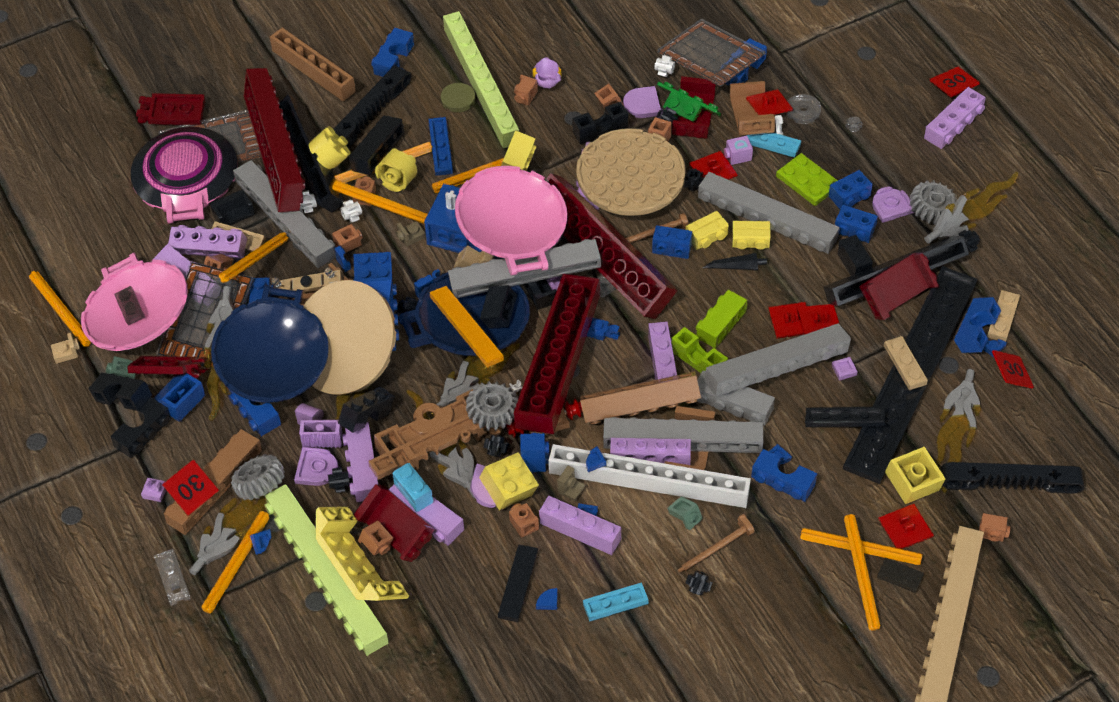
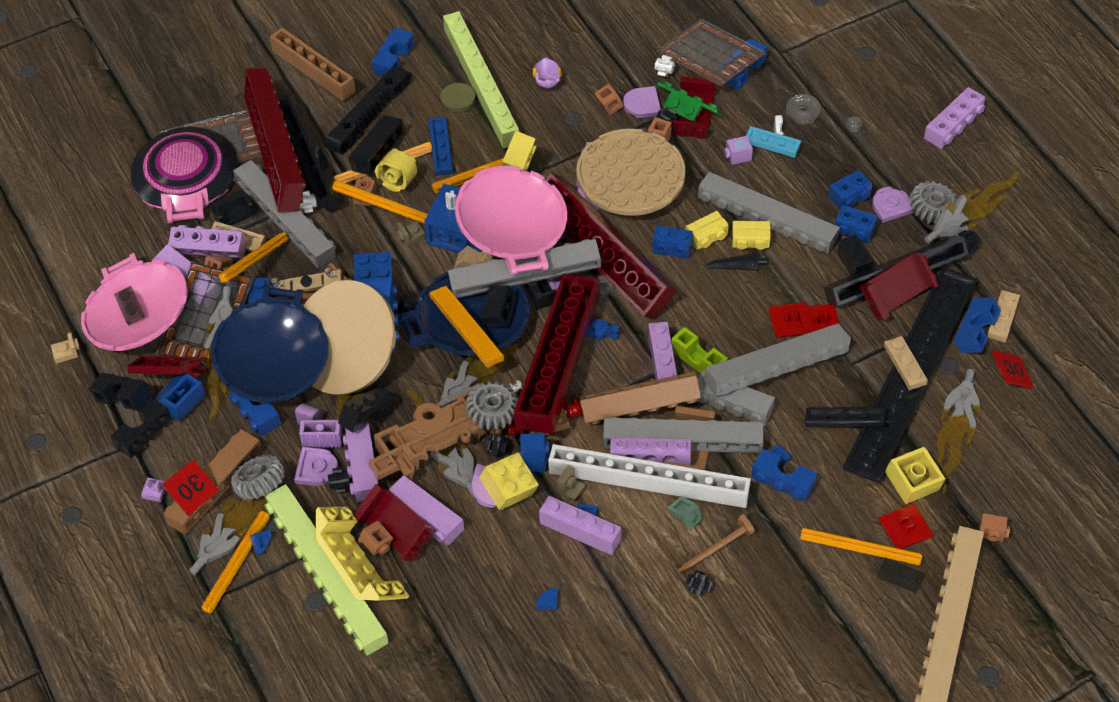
light orange axle [29,271,91,347] -> none
sand green bracket [105,356,135,379] -> none
dark red tile [136,93,205,125] -> none
clear plate [154,549,191,606] -> none
light yellow brick [309,126,351,170] -> none
nougat brick [332,224,363,256] -> none
blue tile [334,246,351,272] -> none
white gear [340,199,362,222] -> none
medium azure brick [392,463,433,512] -> none
blue plate [414,269,441,298] -> none
black tile [498,544,538,622] -> none
nougat brick [509,503,539,538] -> none
nougat brick [514,75,538,106] -> none
black arch [572,101,628,144] -> none
medium azure plate [583,582,649,622] -> none
blue tile [586,446,606,472] -> none
medium nougat piece [625,213,689,243] -> none
black gear [684,169,704,191] -> none
red piece [689,151,738,180] -> none
lime brick [696,290,747,349] -> none
medium nougat panel [730,81,775,135] -> none
red piece [746,89,793,115] -> none
lime plate [776,153,838,206] -> none
lavender tile [832,357,858,381] -> none
light orange axle [844,514,880,631] -> none
red piece [930,66,980,97] -> none
black gear [941,462,1085,494] -> none
blue tile [983,339,1007,357] -> none

